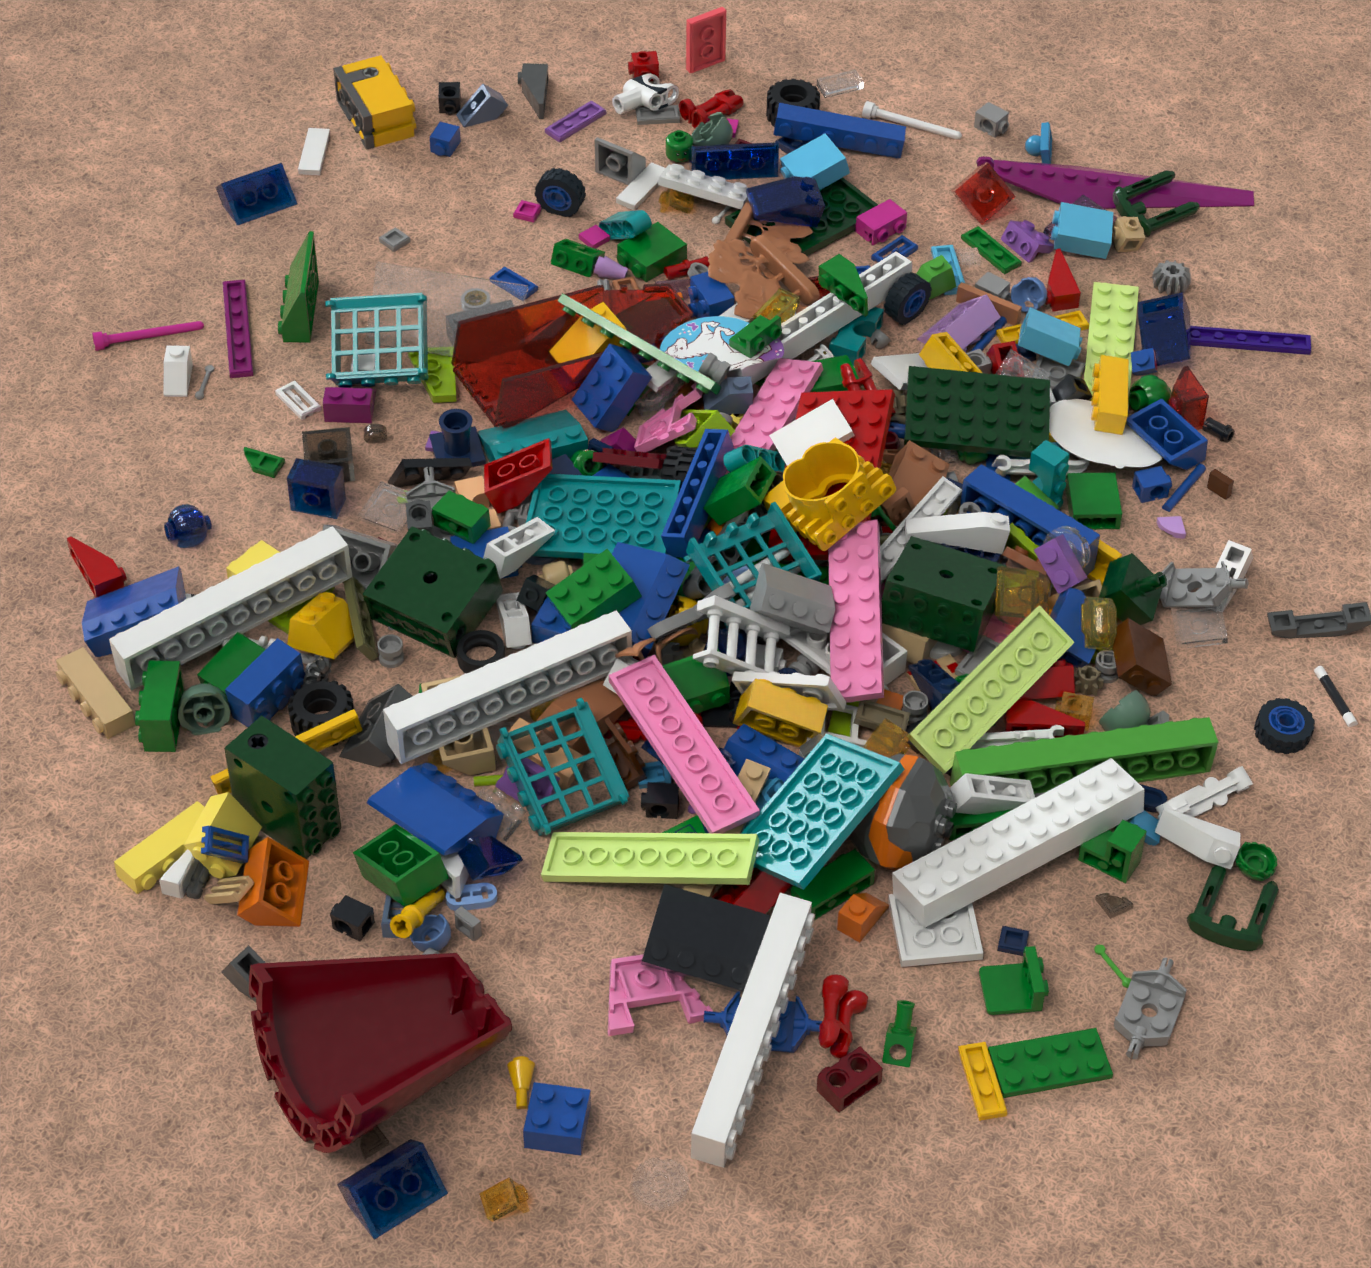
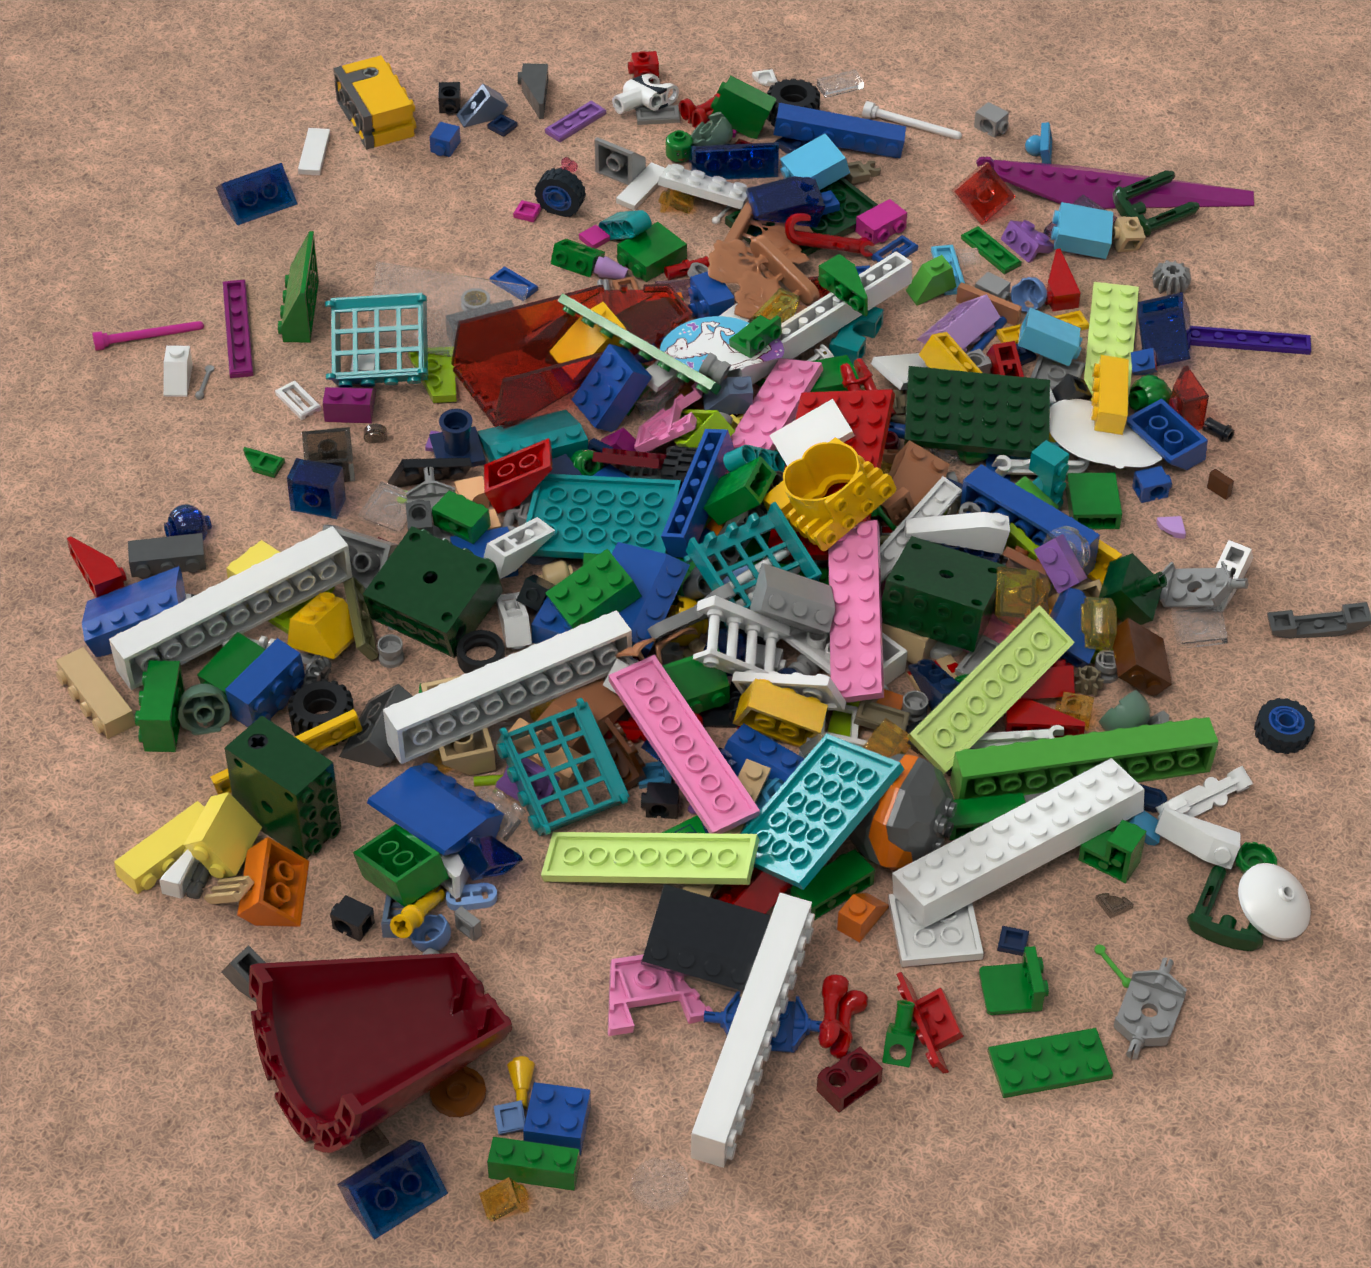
blue tile [201,825,249,864] -> none
light grey tile [379,227,411,252] -> none
coral tile [686,7,726,73] -> none
light grey hinge [870,329,891,349] -> none
black wheel [884,272,932,325] -> none
white slope [950,773,1035,815] -> none
yellow tile [958,1042,1008,1121] -> none
clear bracket [995,349,1050,379] -> none
blue bar [1162,464,1206,512] -> none
black bar [1314,666,1358,727] -> none
none -> dark grey brick [128,533,206,578]
none -> dark orange tile [429,1066,487,1118]
none -> dark blue tile [487,114,518,137]
none -> green brick [487,1137,580,1191]
none -> medium blue tile [493,1100,525,1135]
none -> clear pink hand [560,157,578,172]
none -> green brick [710,75,776,139]
none -> white tile [752,69,777,86]
none -> red piece [785,213,875,257]
none -> blue plate [811,190,840,216]
none -> dark tan plate [844,161,881,184]
none -> red bracket [896,972,964,1074]
none -> white dish [1238,863,1311,941]

